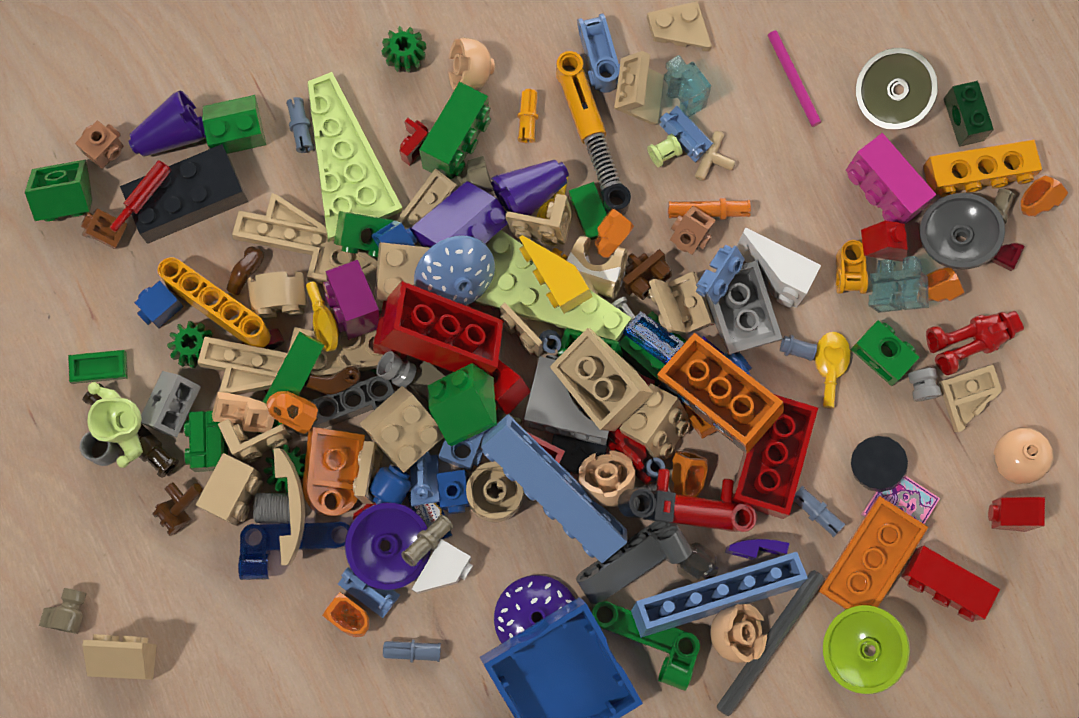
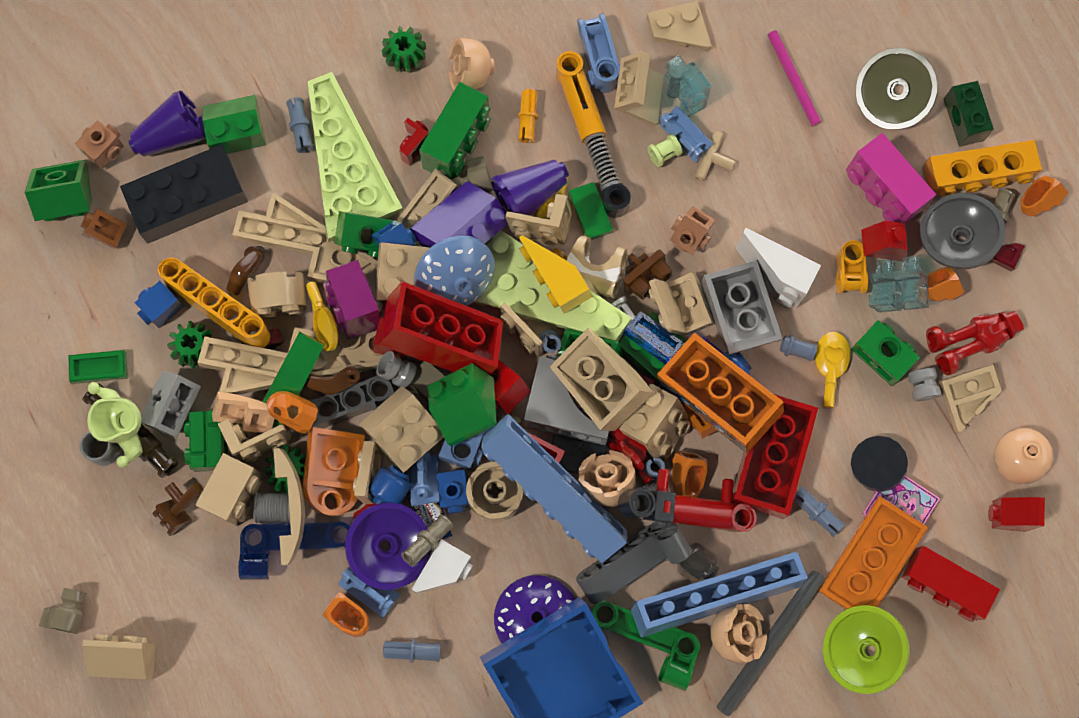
red axle [110,160,172,232] -> none
orange rock [595,209,634,258] -> none
orange pin [668,198,751,220] -> none
medium blue hinge [696,245,745,305] -> none
dark purple slope [725,539,789,560] -> none

